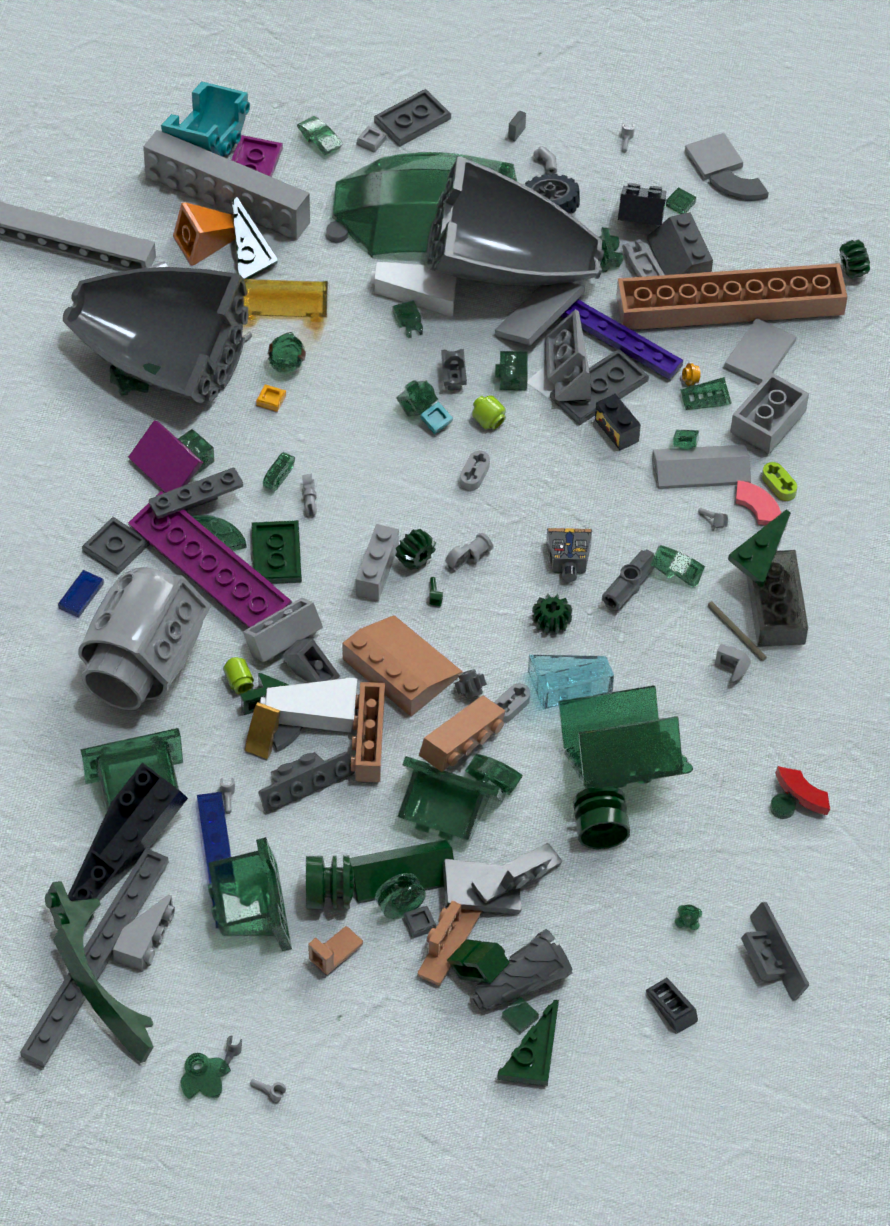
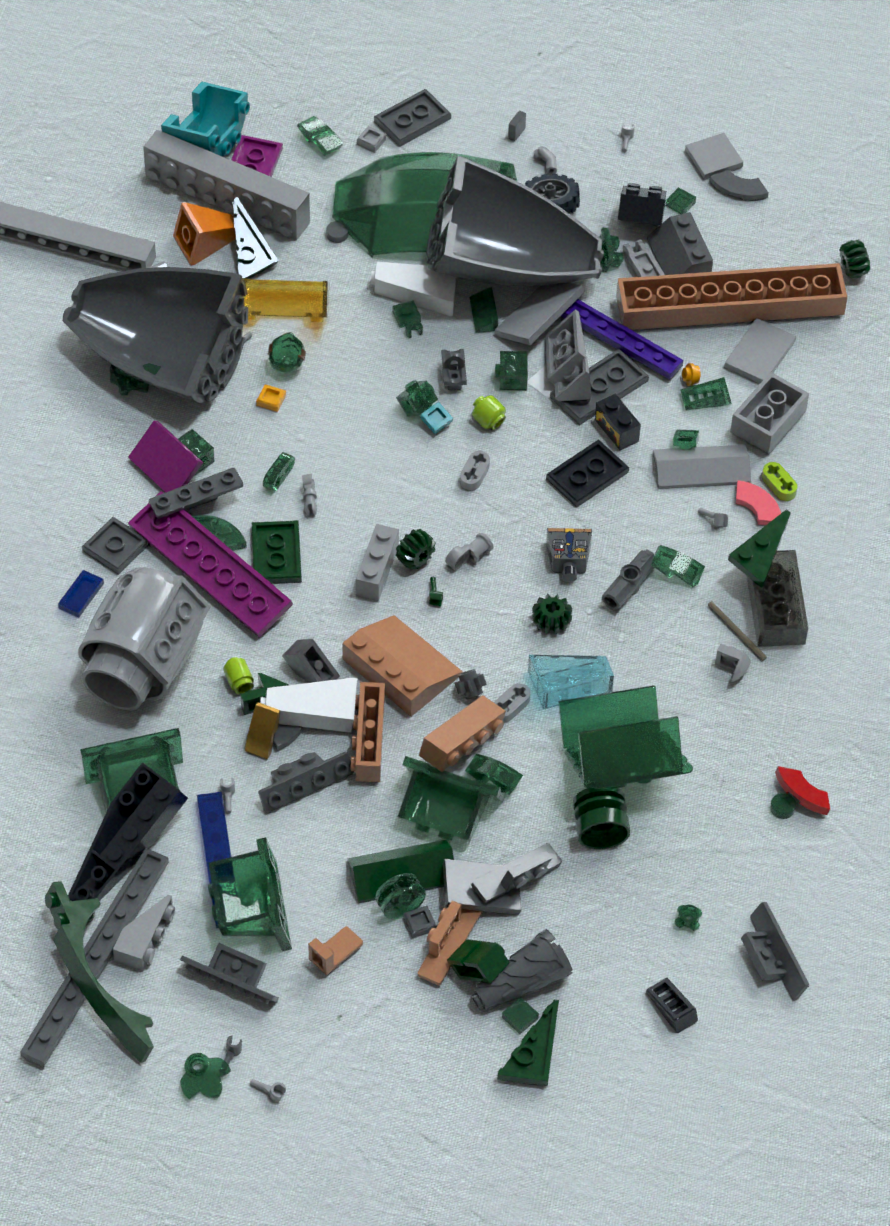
light grey brick [243,598,323,662] -> none
dark green wheel [306,855,354,910] -> none
none -> dark grey bracket [180,943,279,1004]
none -> clear green slope [469,287,498,333]
none -> black tile [546,439,629,508]

